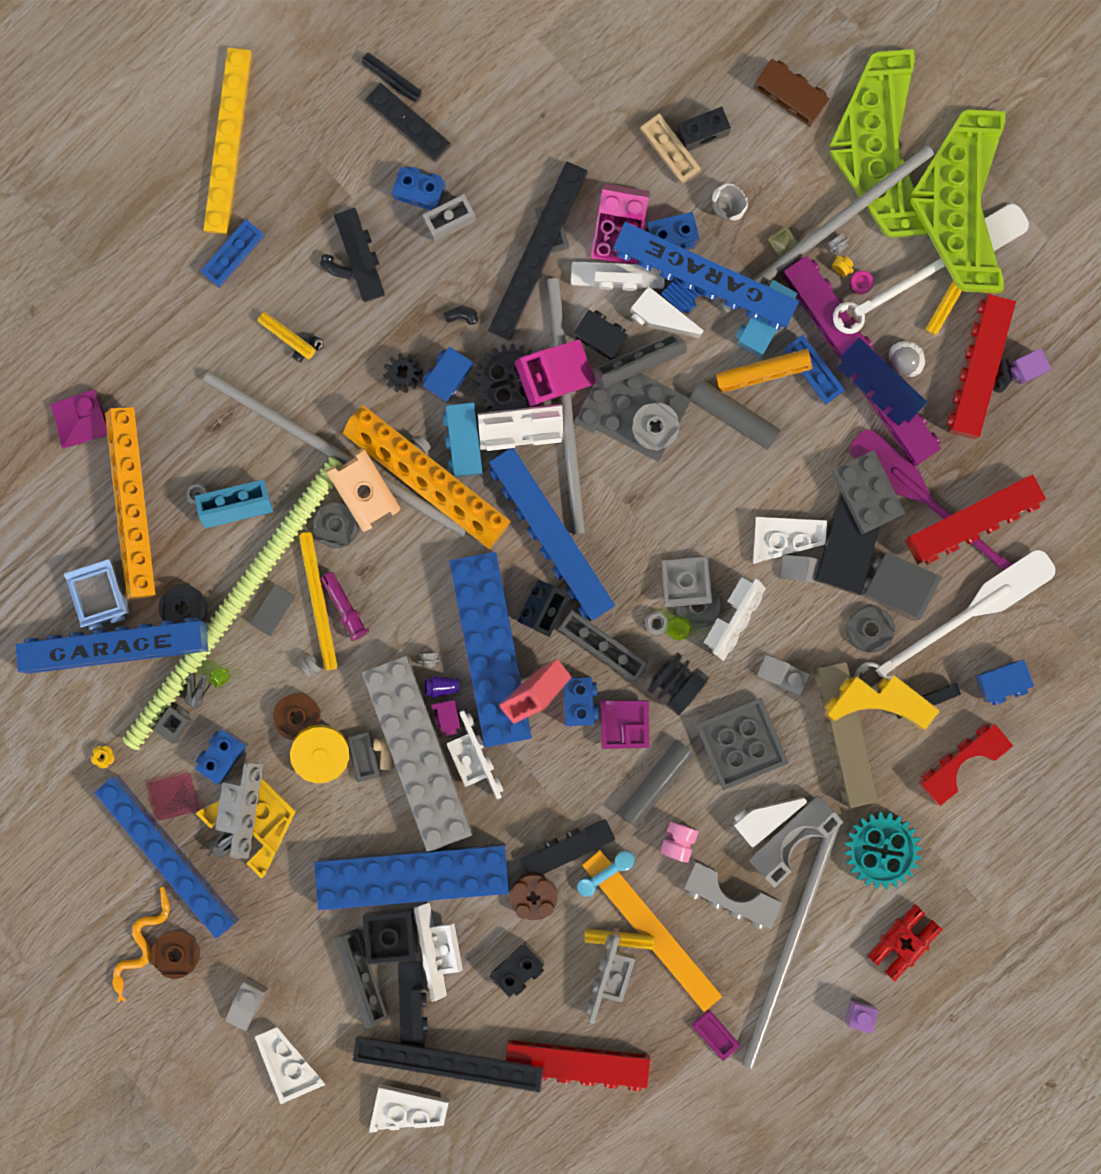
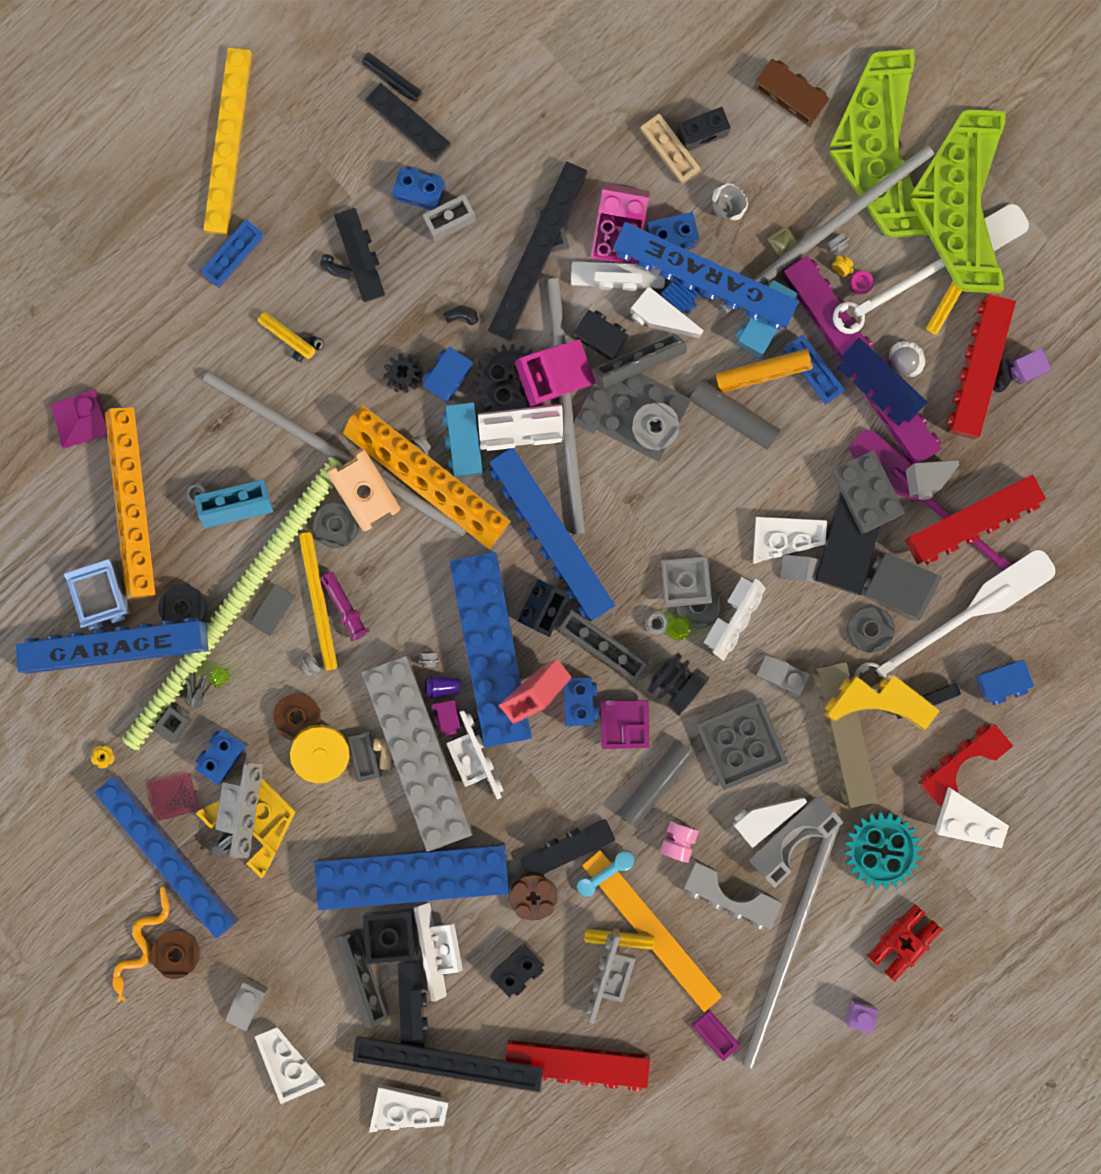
none -> light grey slope [906,461,959,500]
none -> white wing [934,787,1009,848]

